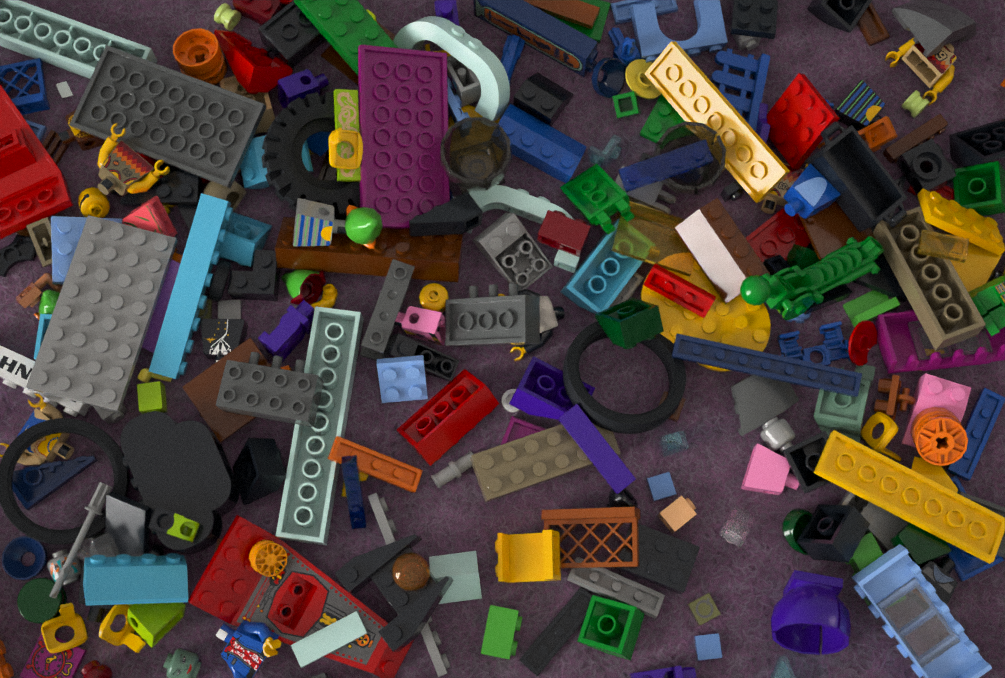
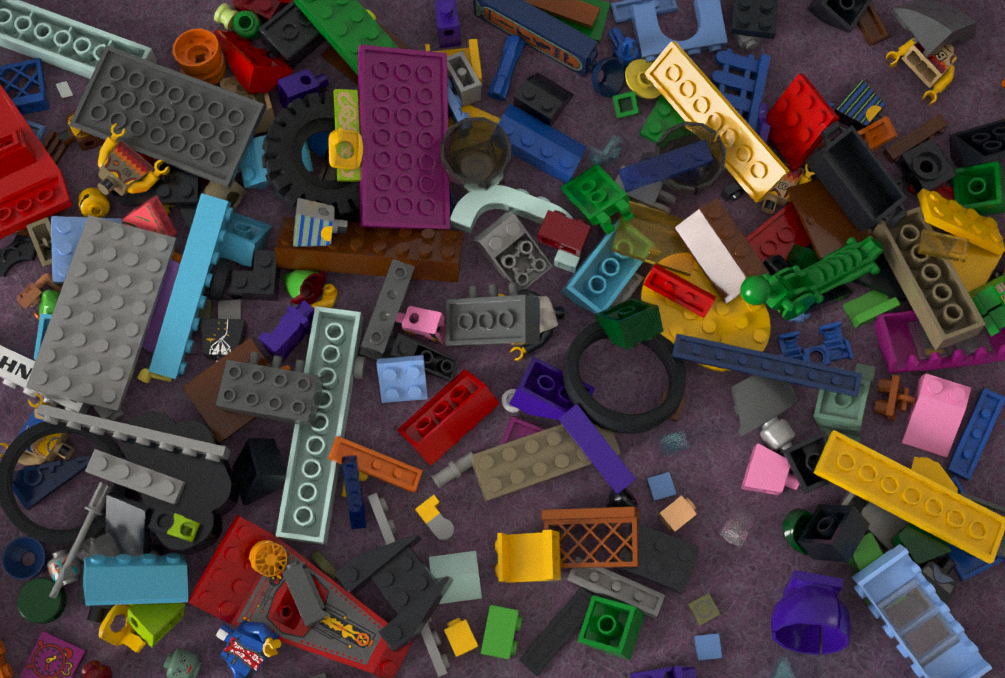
yellow piece [41,602,88,653] -> none
lime brick [137,381,167,414] -> none
light aqua tile [291,611,368,668] -> none
bright green hat [345,205,383,249] -> none
clear orange hair [392,552,430,591] -> none
light aqua arch [393,16,510,123] -> none
black slope [409,192,483,236] -> none
yellow head [419,283,449,313] -> none
blue torso [783,163,841,219] -> none
red dish [848,320,877,366] -> none
yellow piece [861,412,902,461] -> none
yellowish green wheel [901,90,930,118] -> none
orange wheel [910,407,968,466] -> none
none -> light grey plate [37,404,230,462]
none -> light grey plate [85,449,186,505]
none -> green head [233,10,264,41]
none -> dark grey window [282,561,332,628]
none -> olive tile [311,550,337,579]
none -> light grey tile [353,356,366,380]
none -> leg [415,495,455,541]
none -> yellow brick [444,617,479,657]

